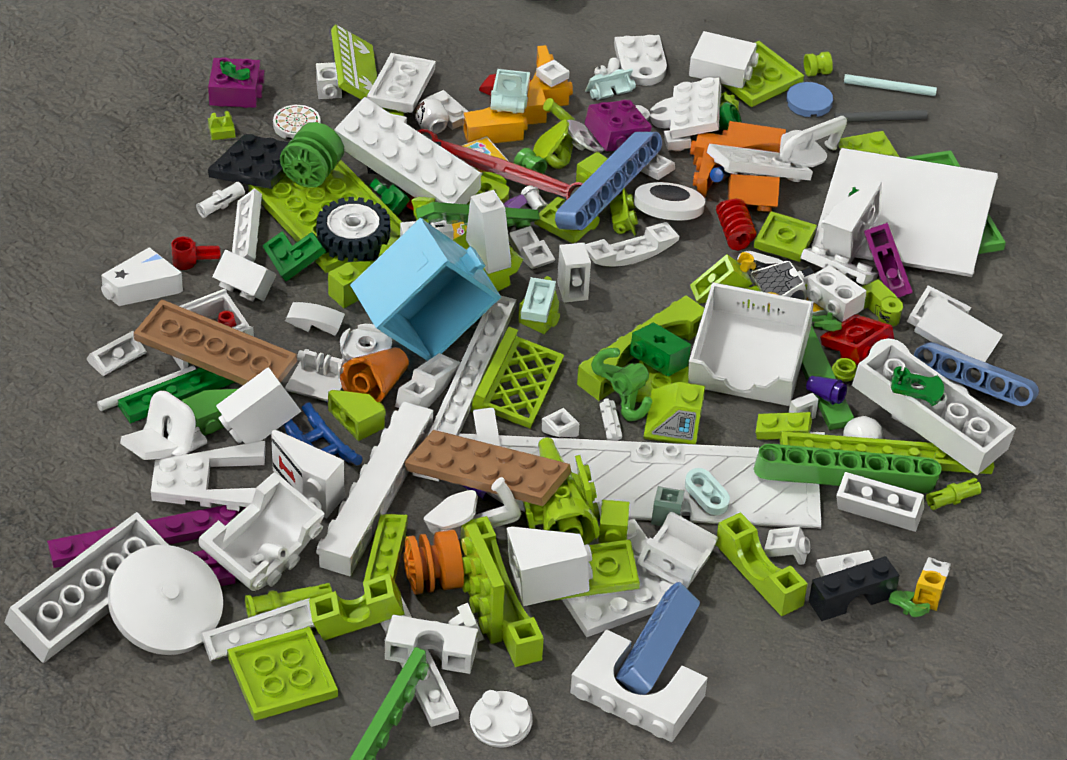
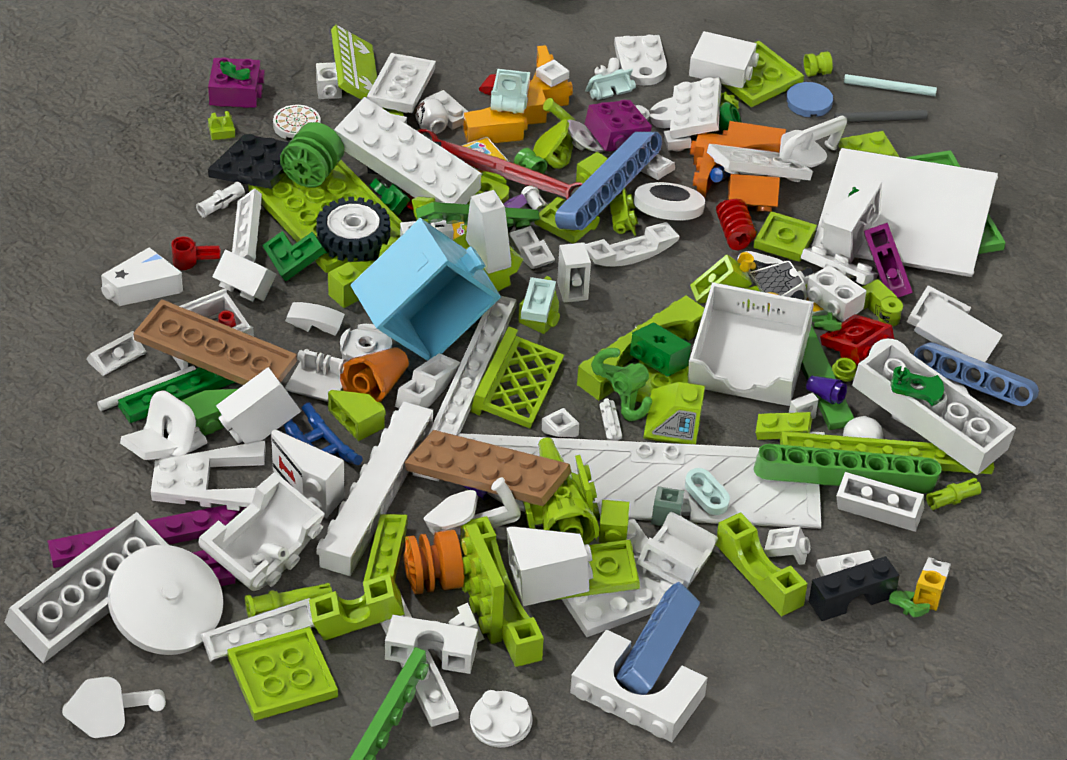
white sticker [473,408,501,446] -> none
none -> white piece [62,677,166,738]

